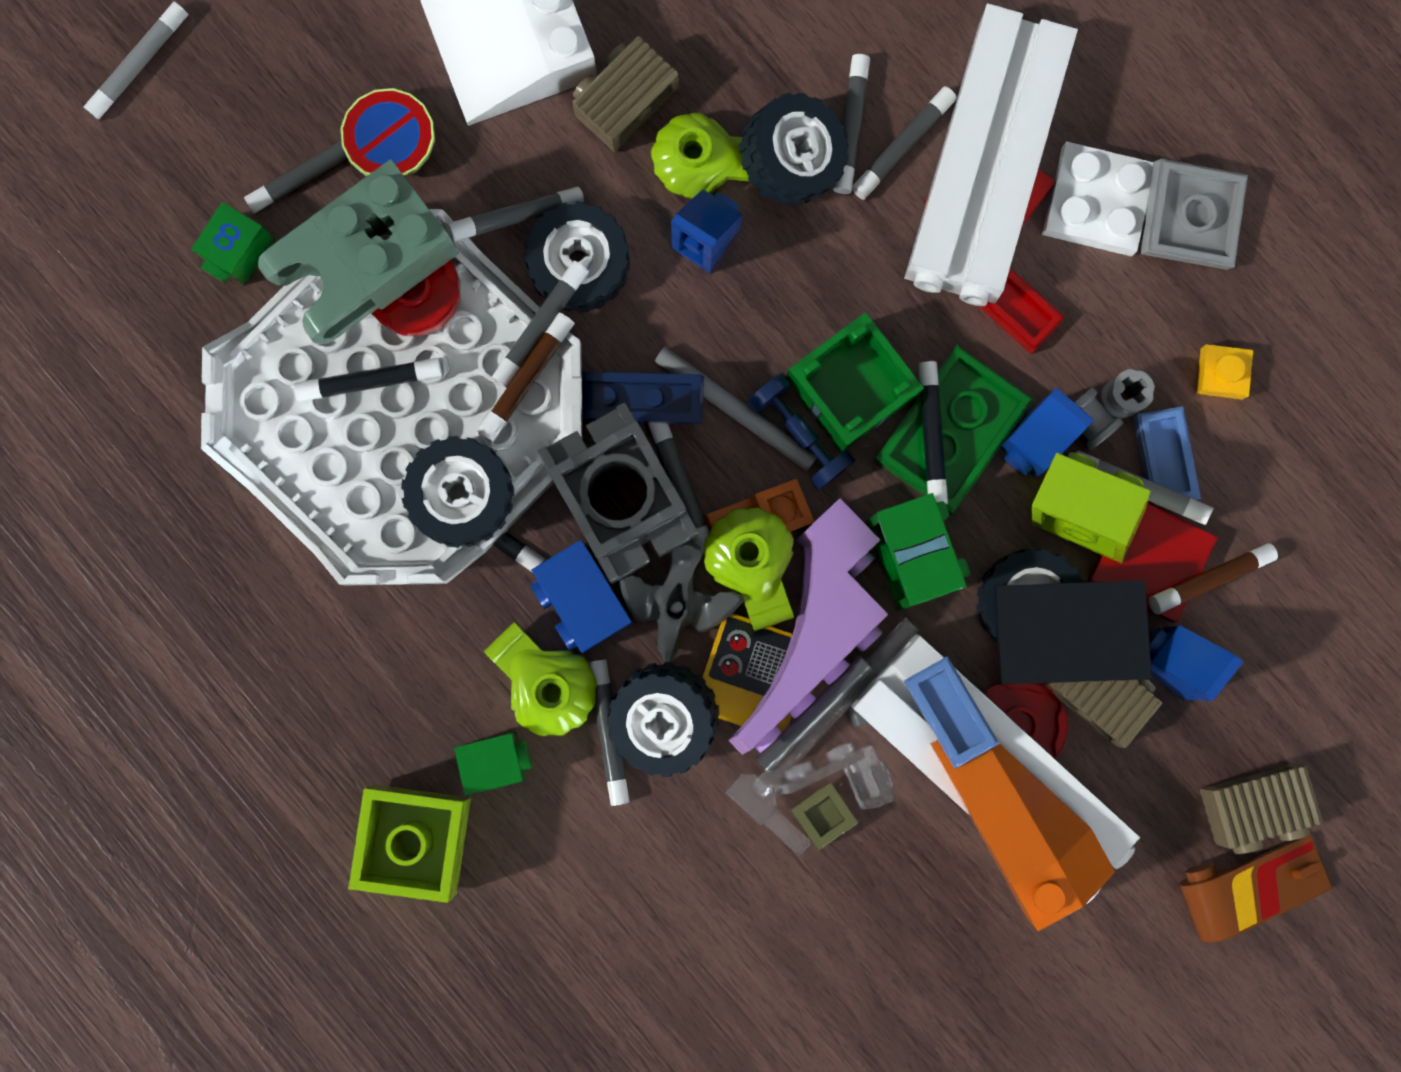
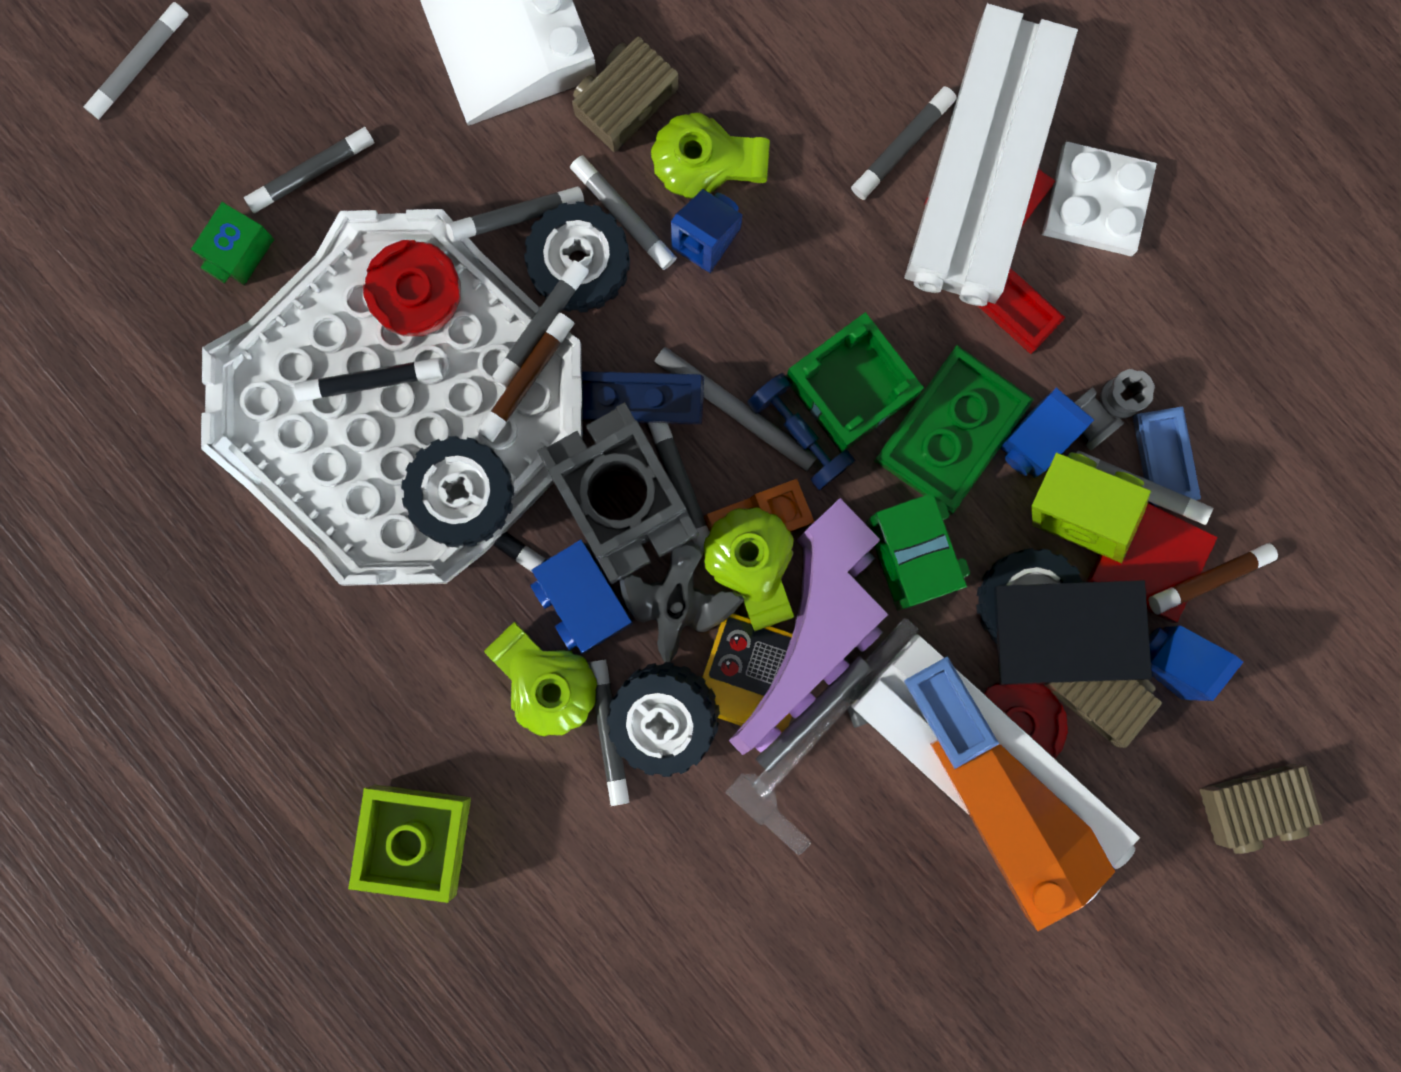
sand green brick [258,159,459,344] -> none
piece [340,88,435,177] -> none
green brick [454,732,533,796] -> none
black wheel [739,93,849,206] -> none
clear bracket [773,741,896,809] -> none
olive plate [790,781,858,851] -> none
dark grey bar [833,54,870,194] -> none
black bar [918,361,948,504] -> none
light grey plate [1140,158,1248,270] -> none
dark orange door [1179,834,1332,943] -> none
yellow plate [1196,344,1253,400] -> none
none -> light grey bar [570,155,677,270]

